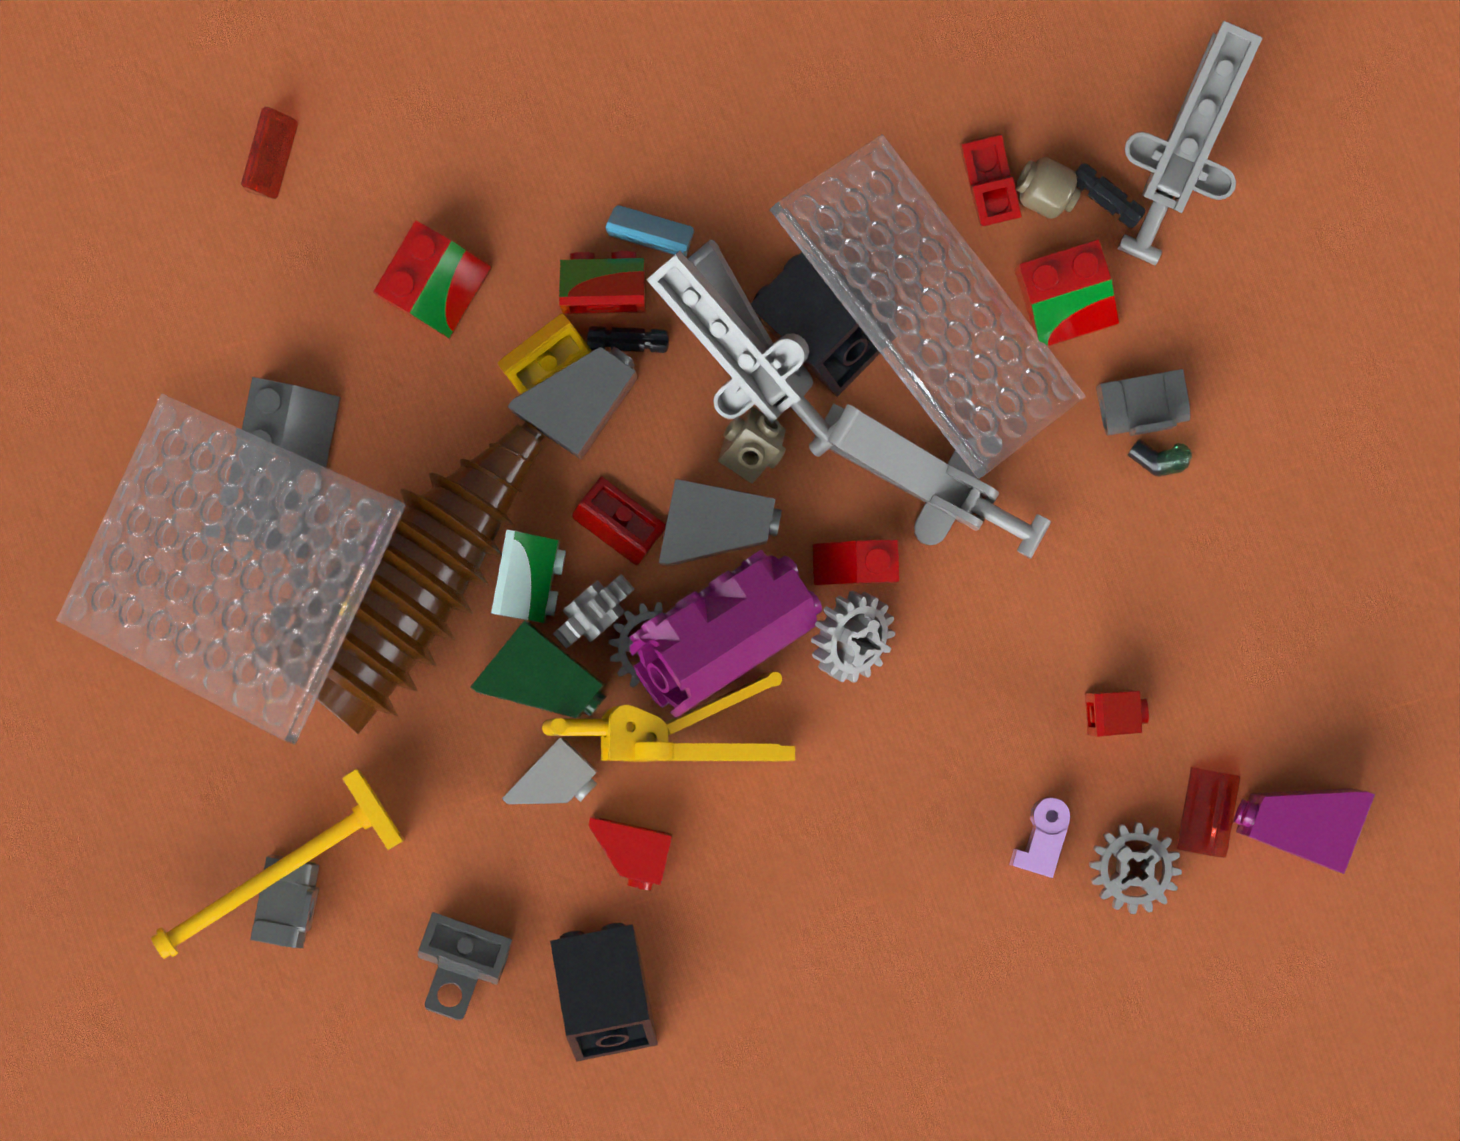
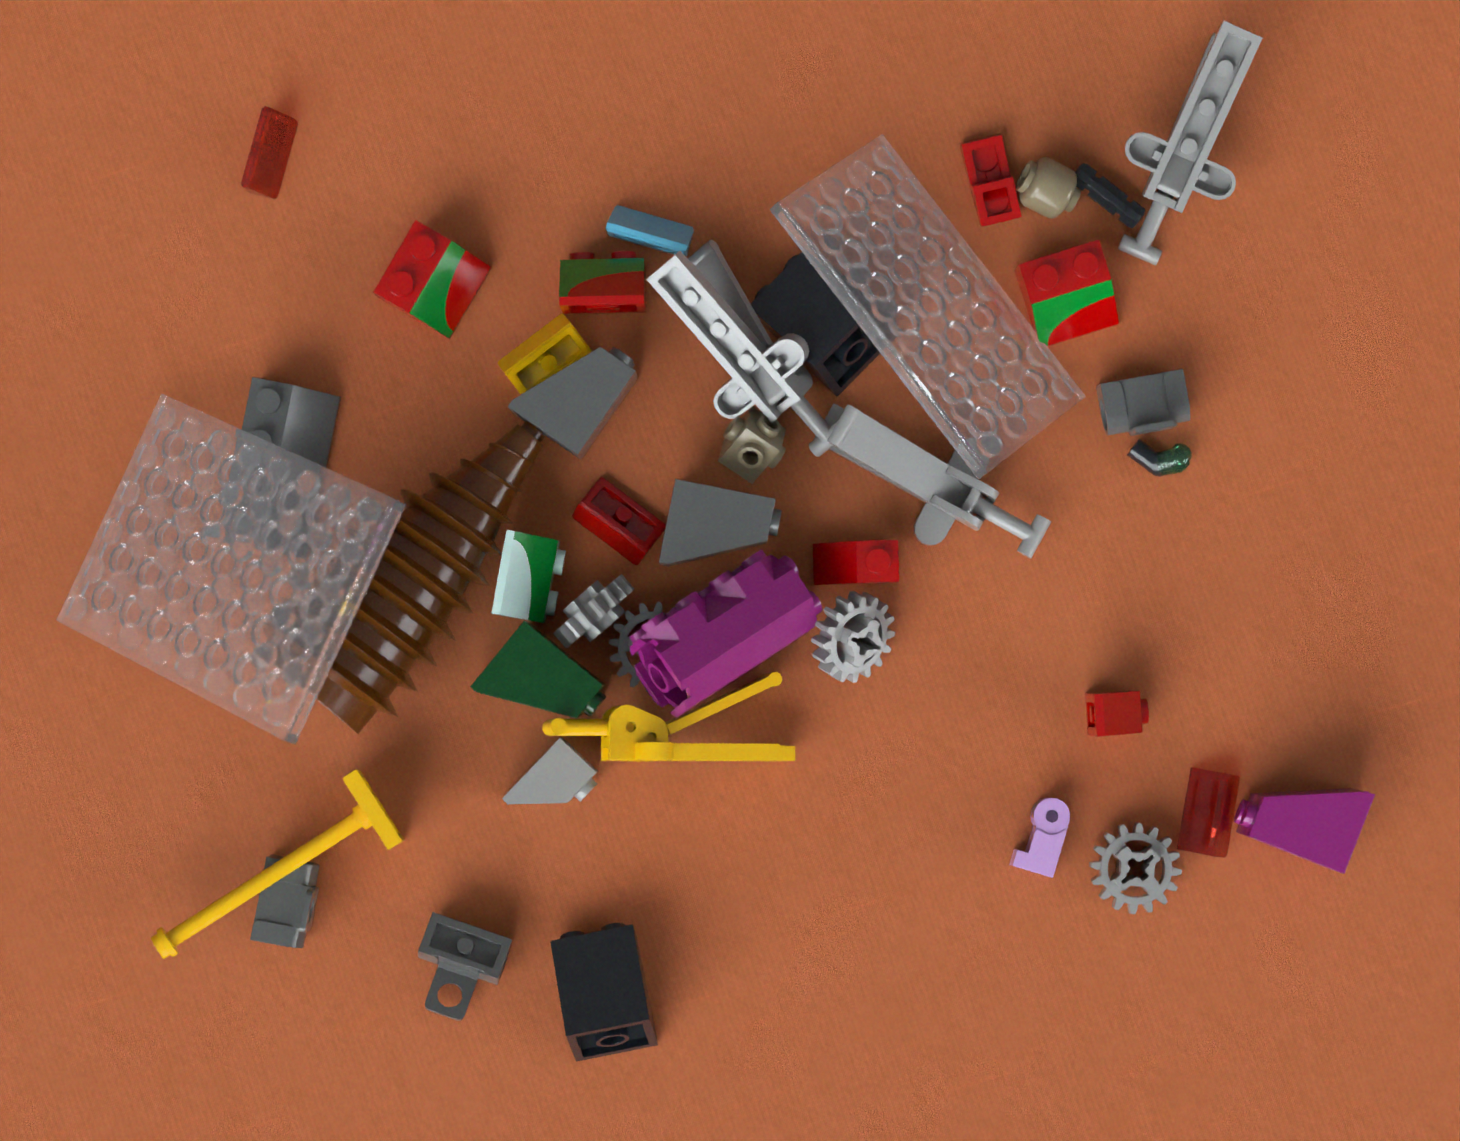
black axle [587,326,669,353] -> none
red slope [588,816,673,891] -> none

